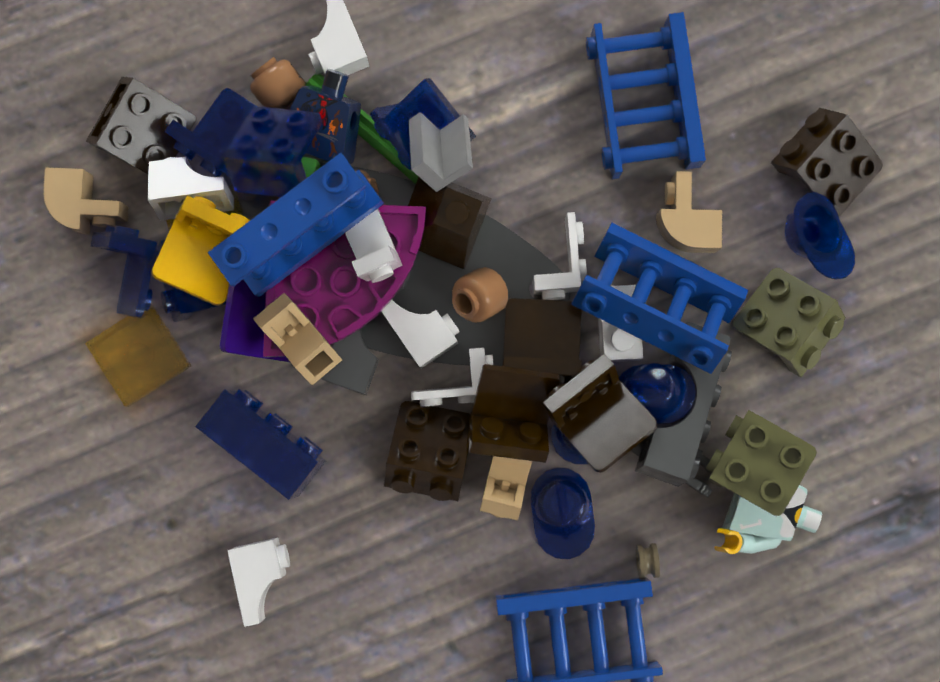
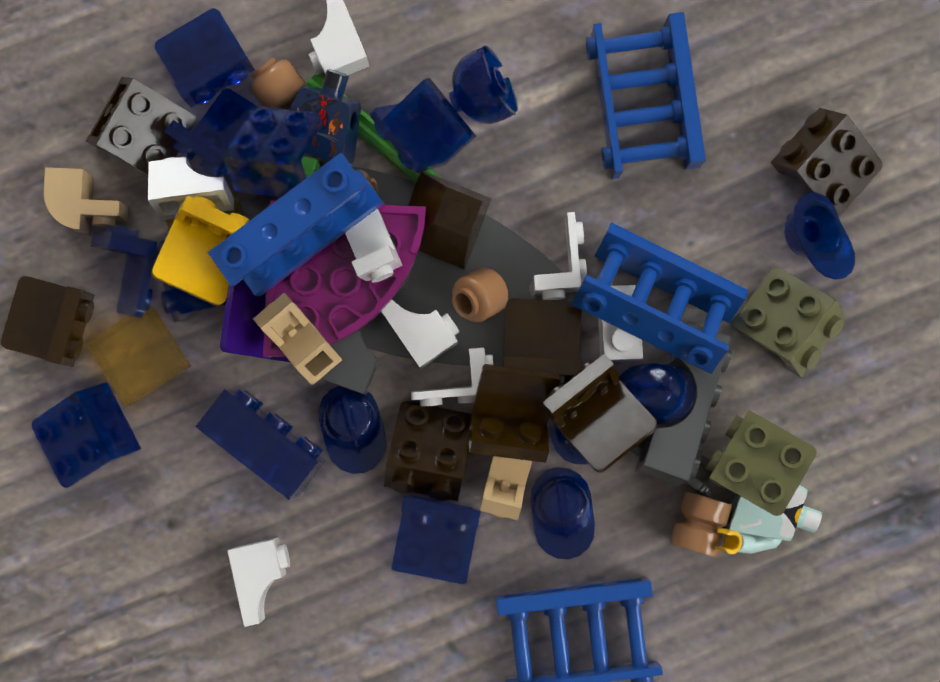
light grey panel [409,112,473,192] -> none
dark tan bush [636,543,660,579] -> none
tan brick [656,171,722,253] -> none
none -> dark brown bracket [1,276,95,367]
none -> clear blue bracket [32,382,141,488]
none -> clear blue bracket [155,8,255,108]
none -> clear blue piece [318,386,386,474]
none -> clear blue bracket [392,494,481,584]
none -> clear blue cylinder [449,45,518,124]
none -> medium nougat wheel [670,491,732,557]

